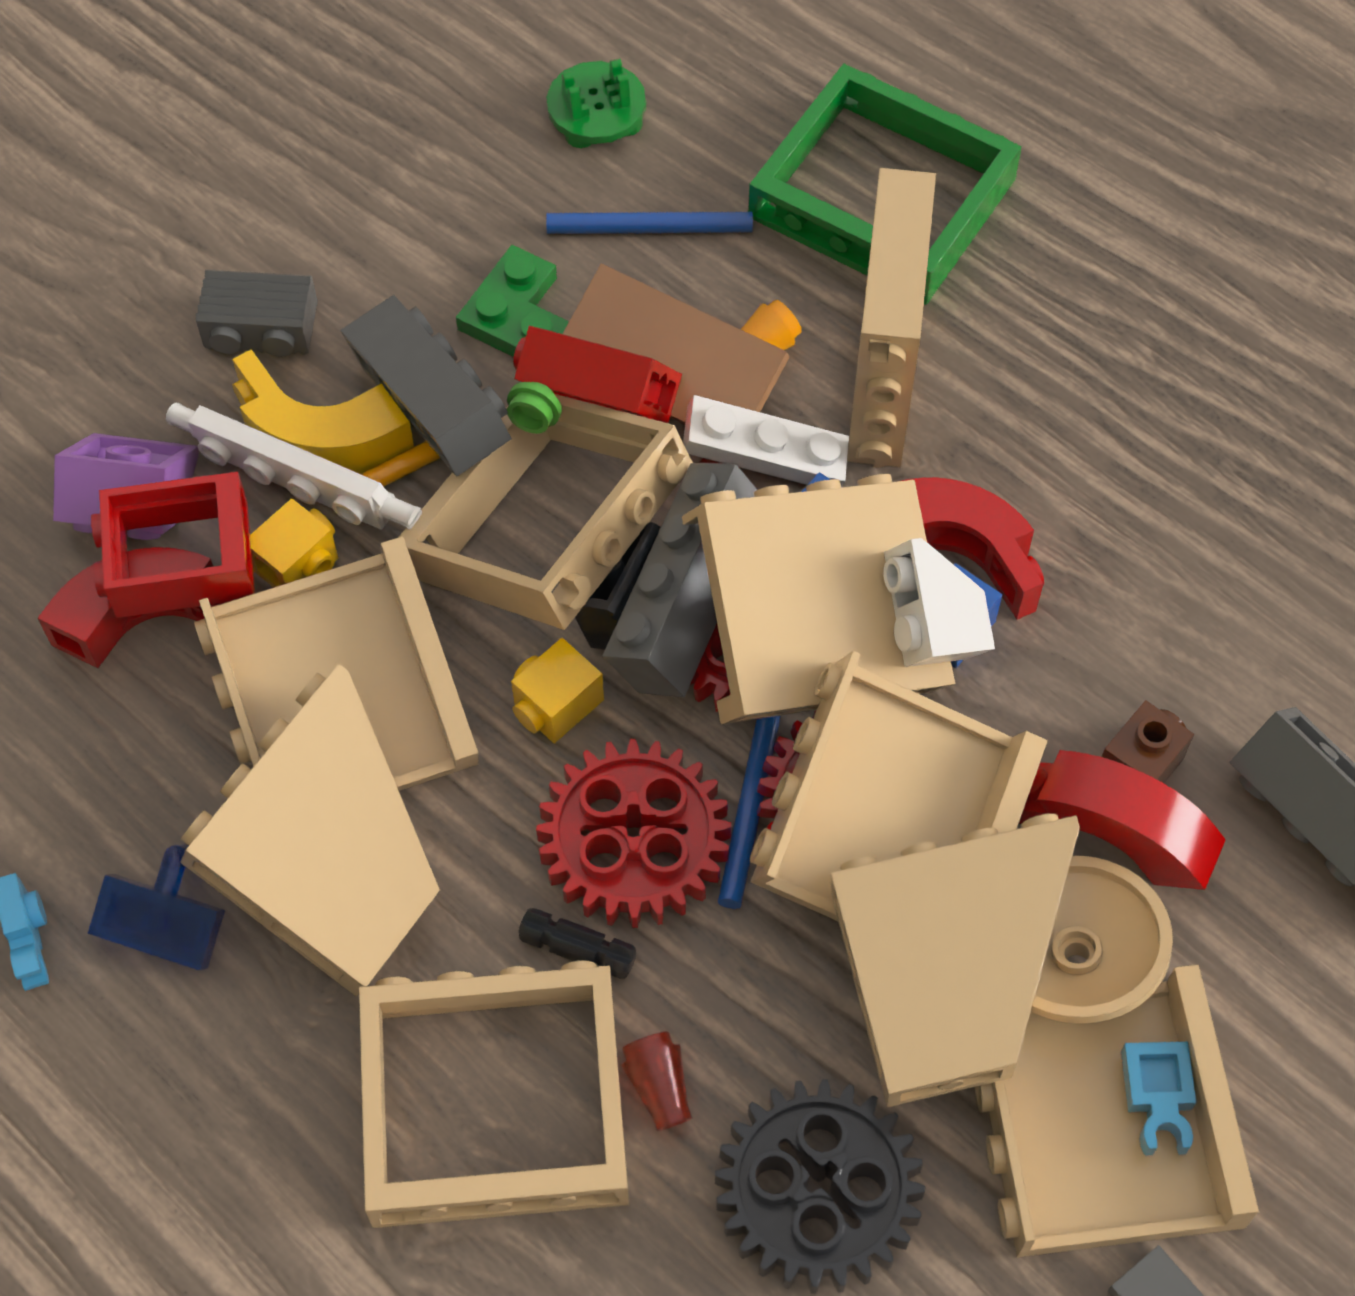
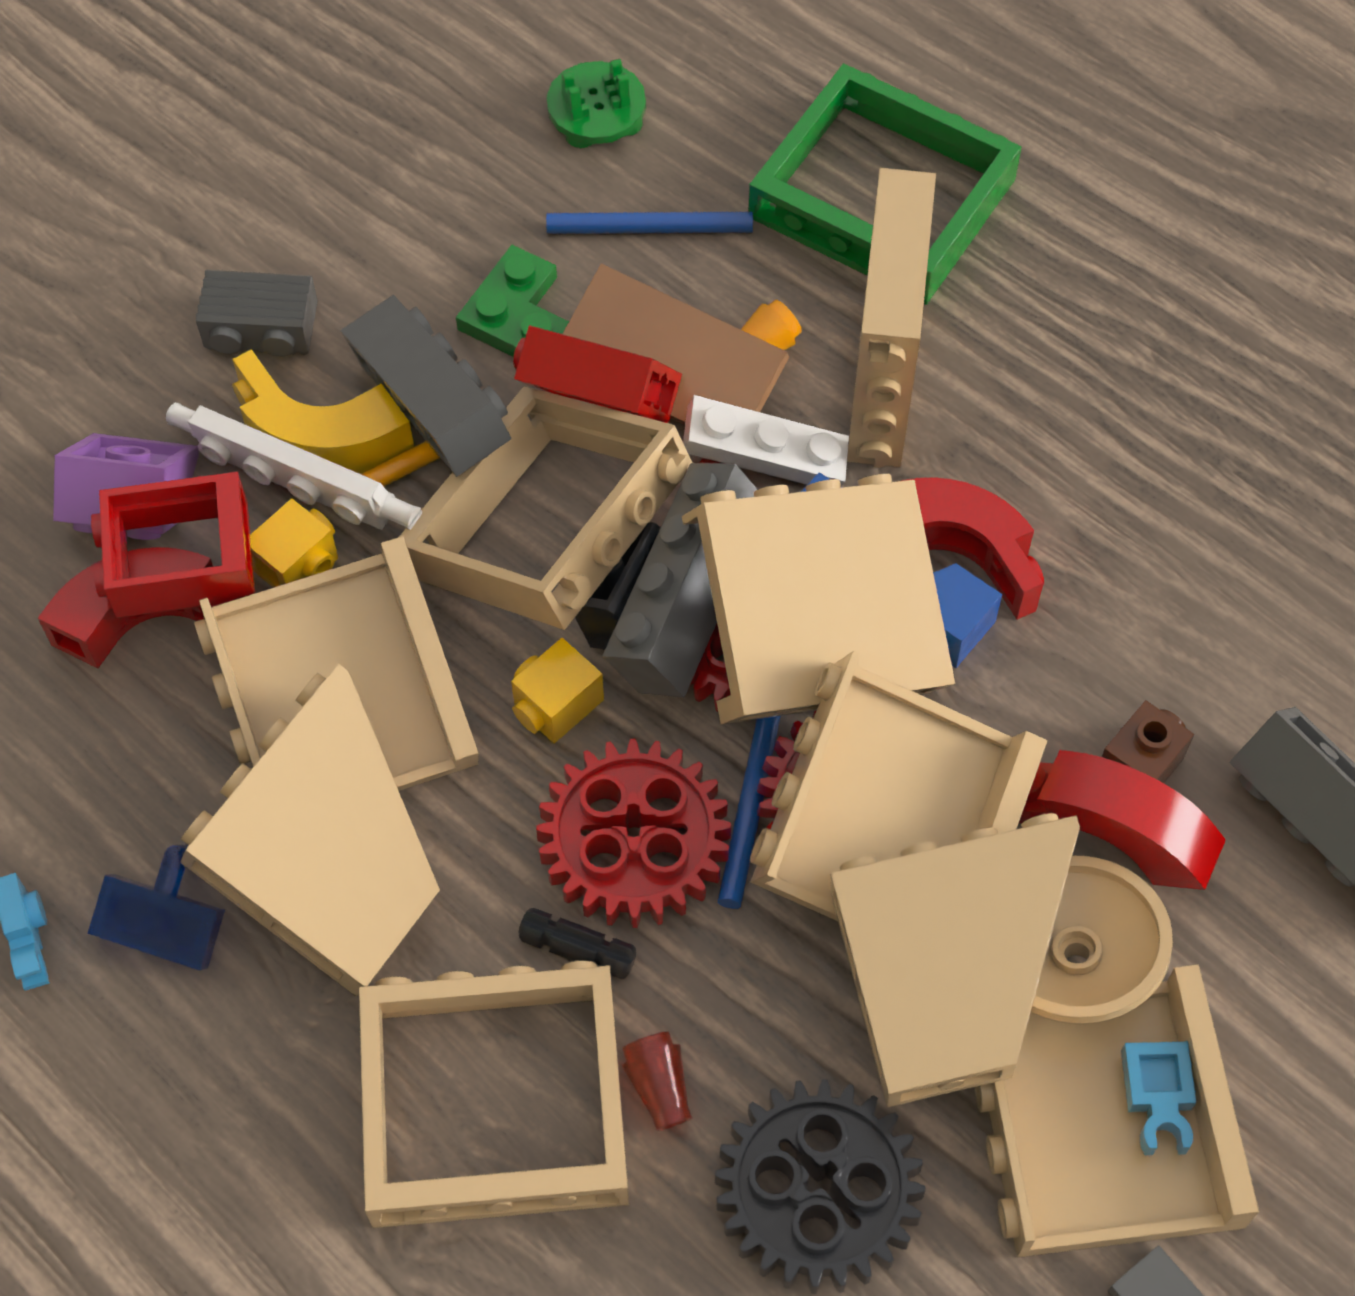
bright green plate [507,382,562,434] -> none
white slope [883,538,995,667] -> none

